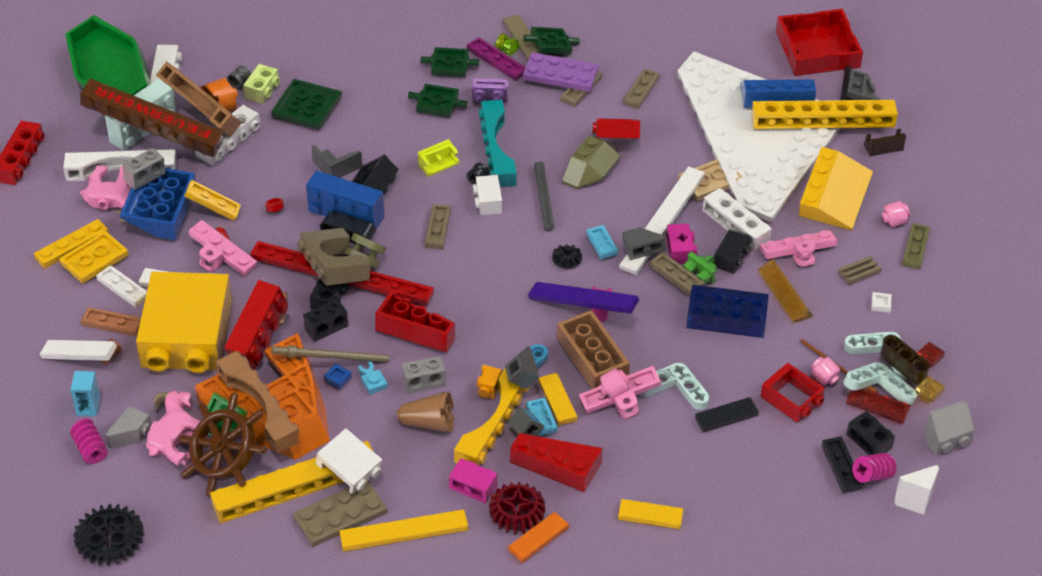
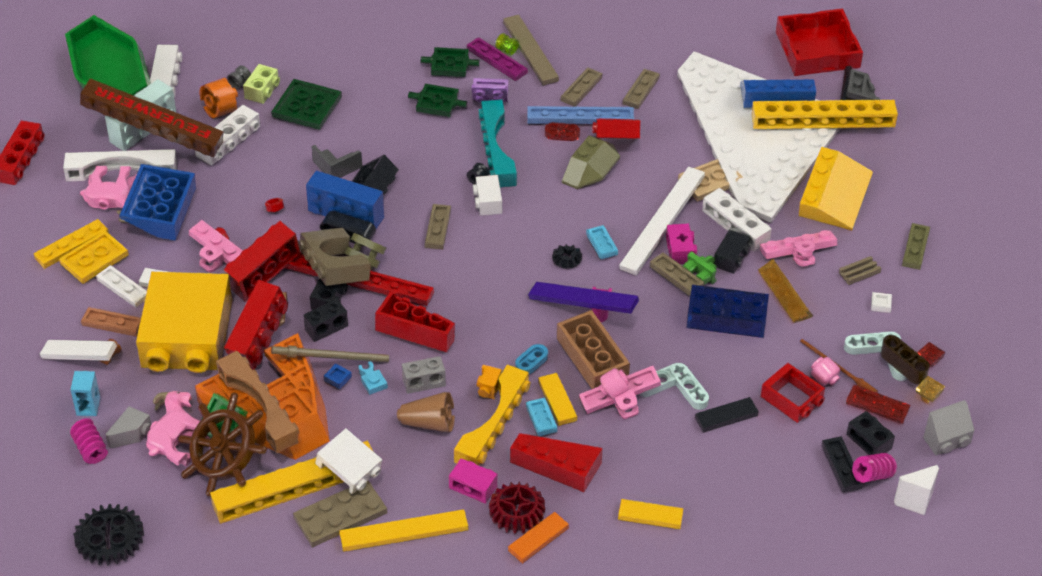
light grey brick [122,148,165,190] -> none
medium nougat arch [156,61,242,136] -> none
yellow tile [184,180,241,221] -> none
neon yellow hinge [418,139,459,177] -> none
dark grey slope [505,347,540,389] -> none
dark grey brick [508,407,545,436] -> none
dark green plate [523,26,580,55] -> none
medium lavender plate [523,52,599,92] -> none
dark grey axle [534,162,554,231] -> none
dark grey slope [622,227,666,261] -> none
light aqua beam [843,362,917,405] -> none
dark brown hinge [864,128,906,156] -> none
bright pink head [881,201,911,228] -> none
none -> red brick [223,221,301,302]
none -> medium blue plate [527,106,634,124]
none -> clear red plate [545,122,580,141]

